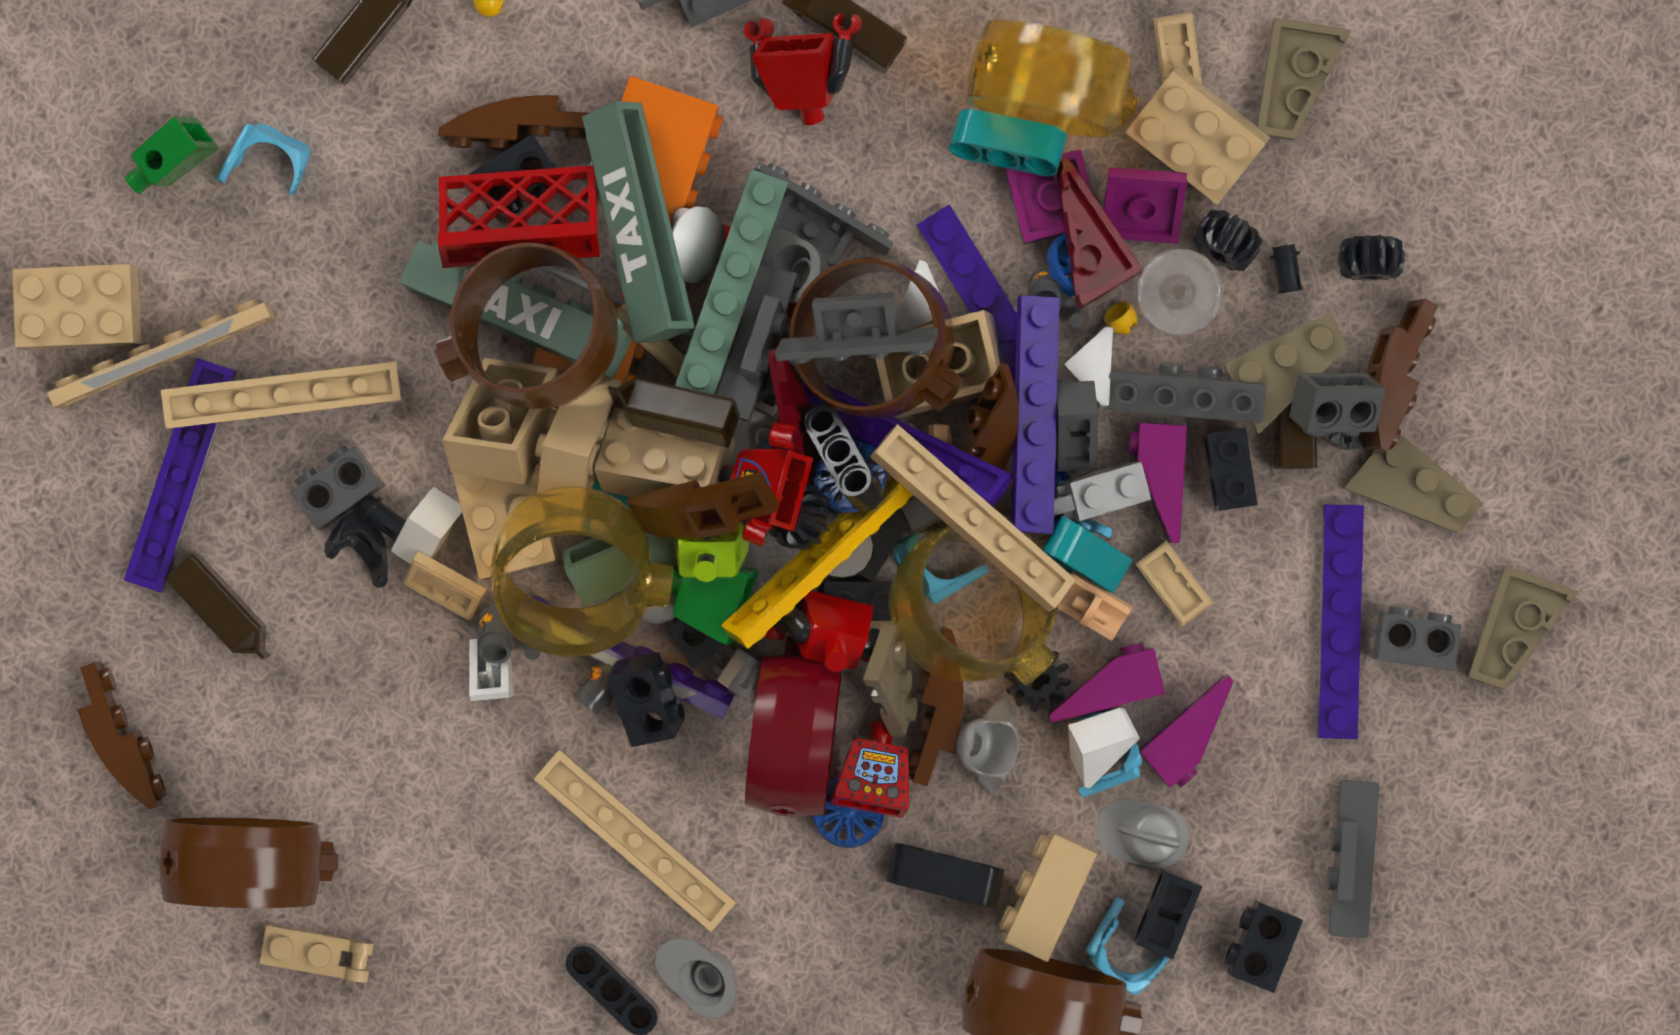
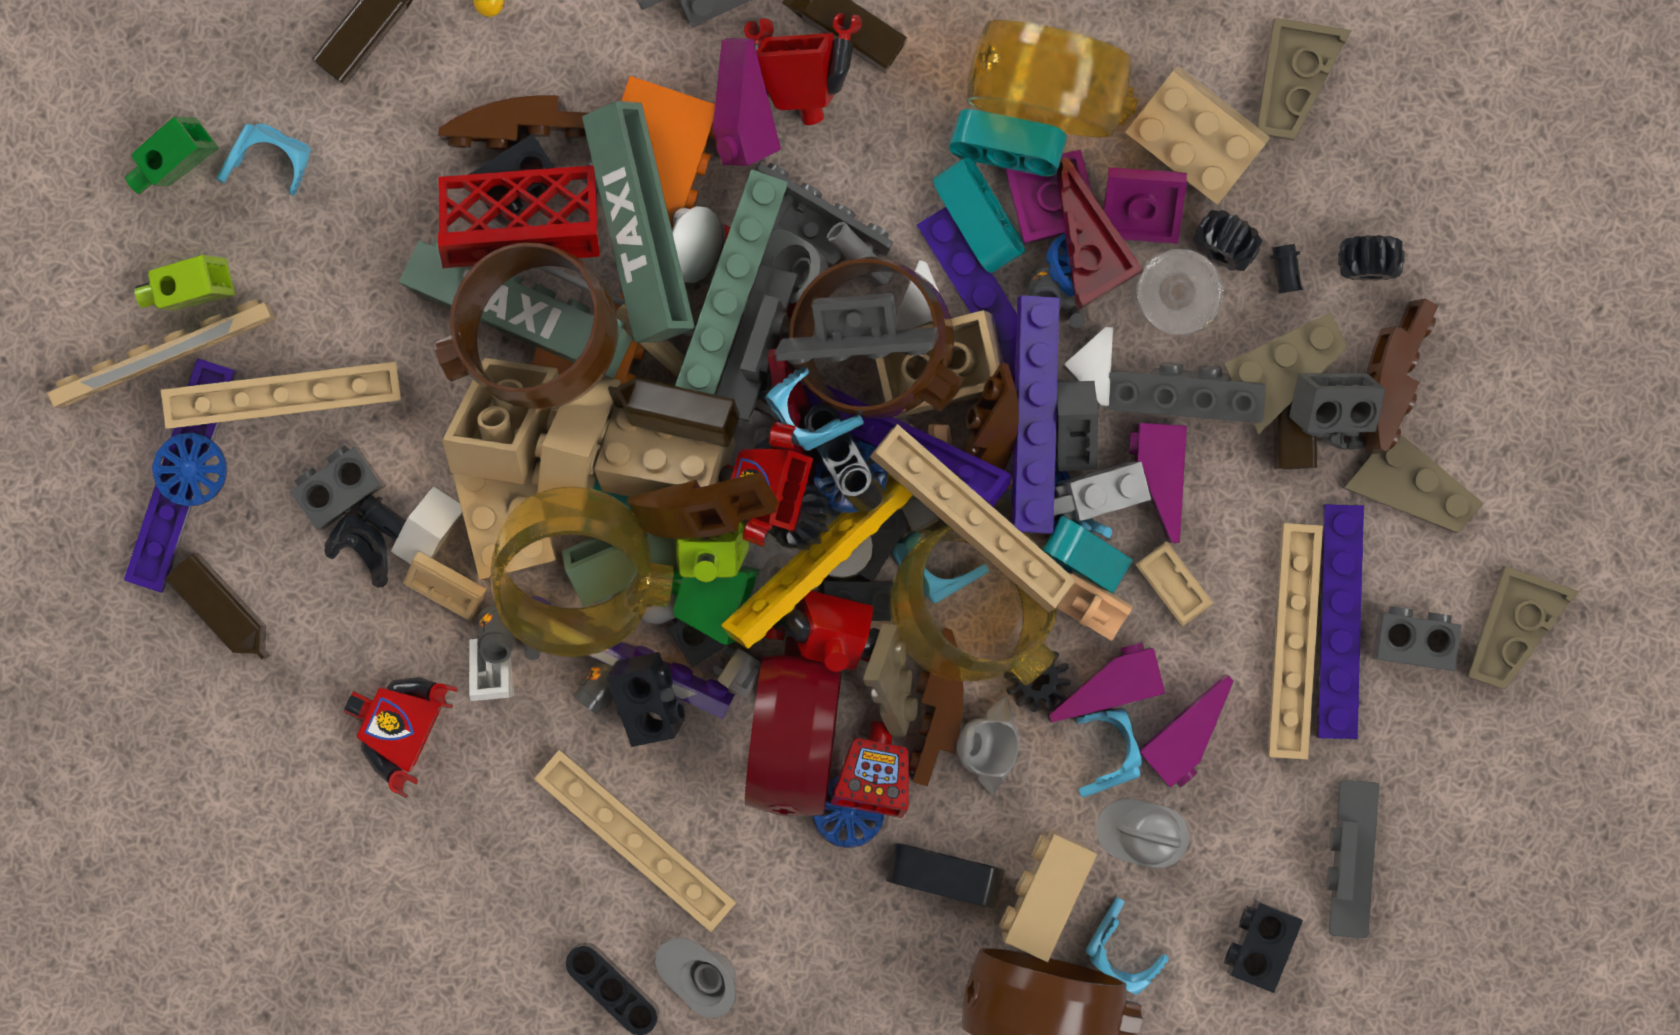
tan brick [12,264,141,350] -> none
reddish brown slope [77,662,167,809] -> none
reddish brown cylinder [160,817,338,908] -> none
tan plate [259,924,374,983] -> none
white slope [1068,708,1140,788] -> none
yellow hinge [1103,301,1138,335] -> none
black brick [1133,868,1203,959] -> none
tan plate [1152,12,1202,84] -> none
black brick [1203,427,1258,512] -> none
none -> lime torso [135,255,236,311]
none -> blue wheel [152,433,227,506]
none -> torso [344,677,458,798]
none -> magenta slope [713,38,781,166]
none -> medium azure helmet [765,366,863,451]
none -> light grey axle [827,222,892,287]
none -> teal beam [933,157,1025,273]
none -> tan plate [1267,523,1323,760]

